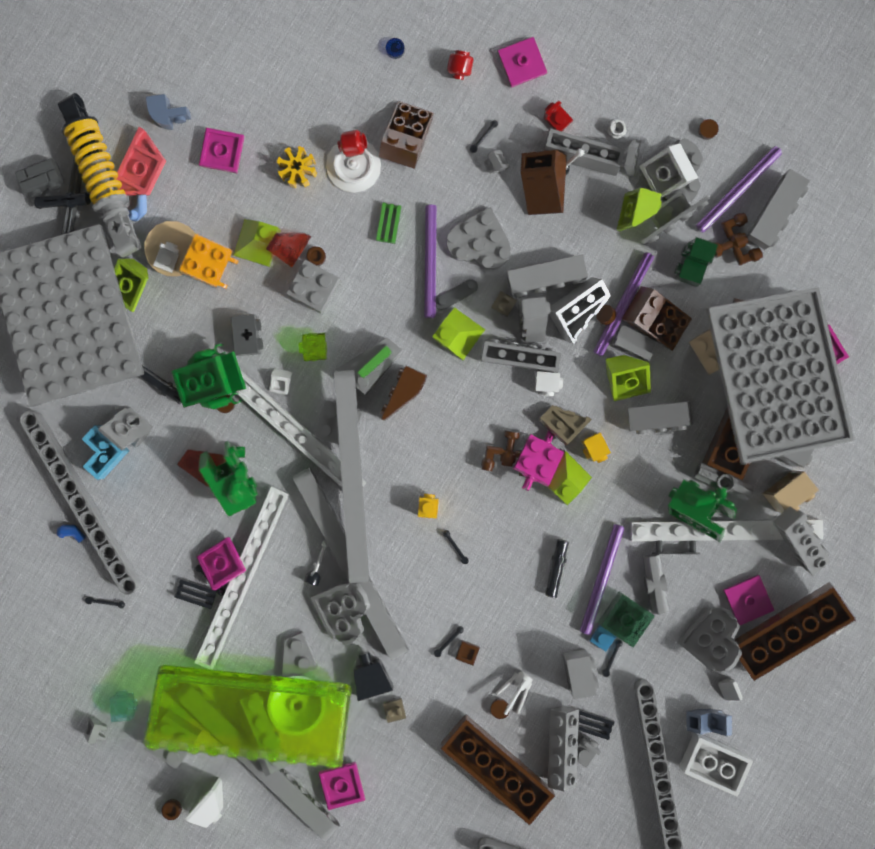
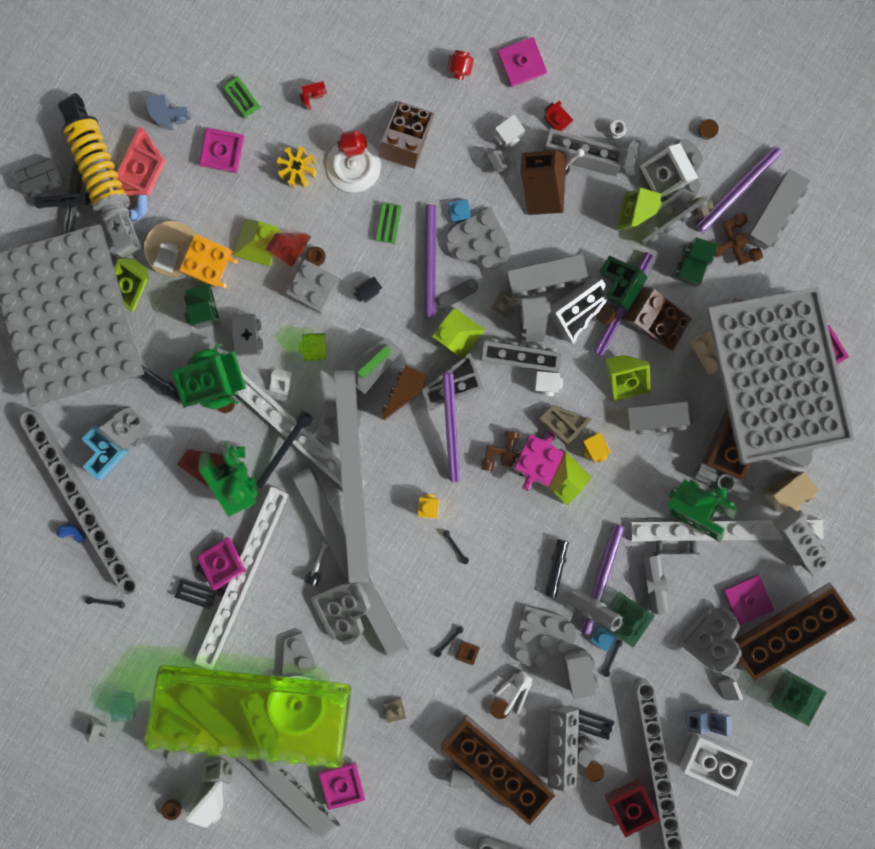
black torso [354,651,394,701] -> none
clear blue tile [386,38,405,59] -> none
black hinge [470,120,498,153] -> none
light grey panel [612,325,656,362] -> none
none -> dark green brick [184,284,221,329]
none -> light grey bracket [201,759,233,785]
none -> bright green tile [222,75,261,119]
none -> black piece [256,410,314,489]
none -> red bracket [300,81,327,110]
none -> black brick [353,276,383,303]
none -> light grey wedge [422,353,483,411]
none -> medium lavender axle [442,372,460,482]
none -> light grey brick [446,767,475,790]
none -> dark azure plate [449,199,471,223]
none -> white brick [494,115,525,148]
none -> light grey plate [514,605,576,667]
none -> light grey piece [568,589,622,632]
none -> reddish brown tile [584,761,604,782]
none -> dark green brick [600,255,648,311]
none -> dark red brick [604,778,660,838]
none -> dark tan tile [689,196,714,221]
none -> clear green brick [768,669,827,727]

